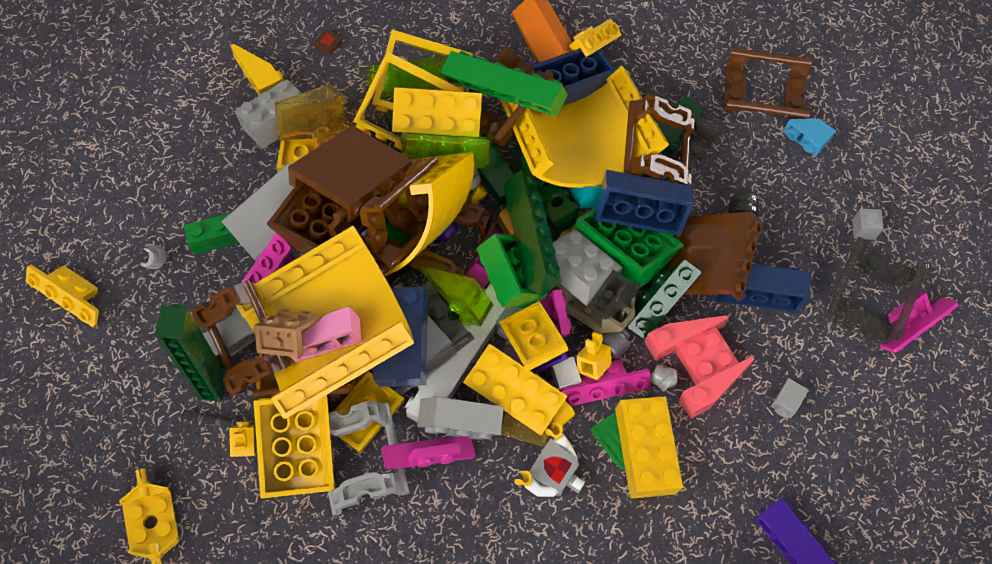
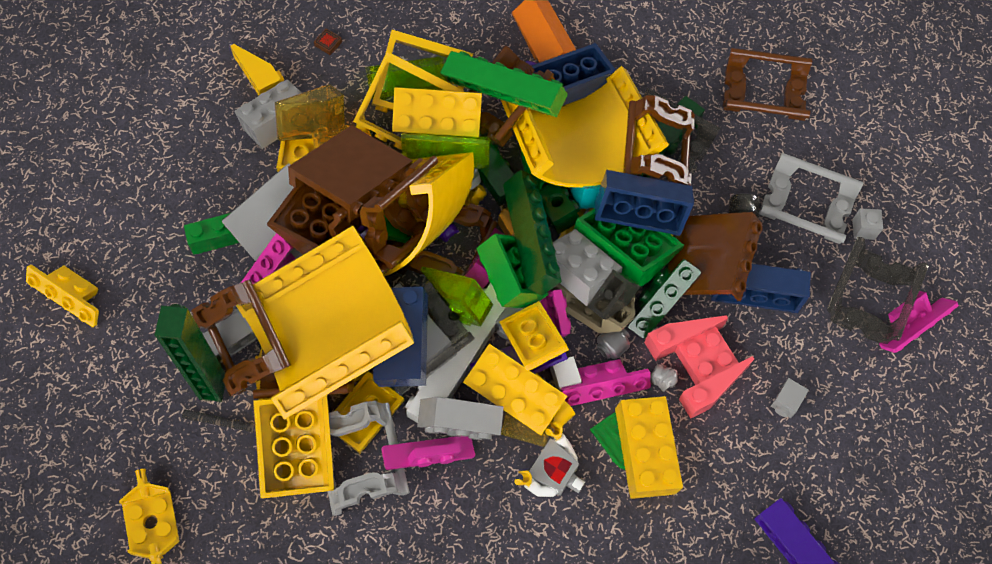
light grey arm [140,245,167,269] -> none
yellow brick [229,421,257,457] -> none
medium nougat bracket [254,309,321,357] -> none
bright pink slope [291,307,362,363] -> none
yellow bracket [569,19,621,57] -> none
yellow brick [577,332,612,380] -> none
dark azure slope [783,119,836,157] -> none
none -> light grey piece [759,153,864,244]

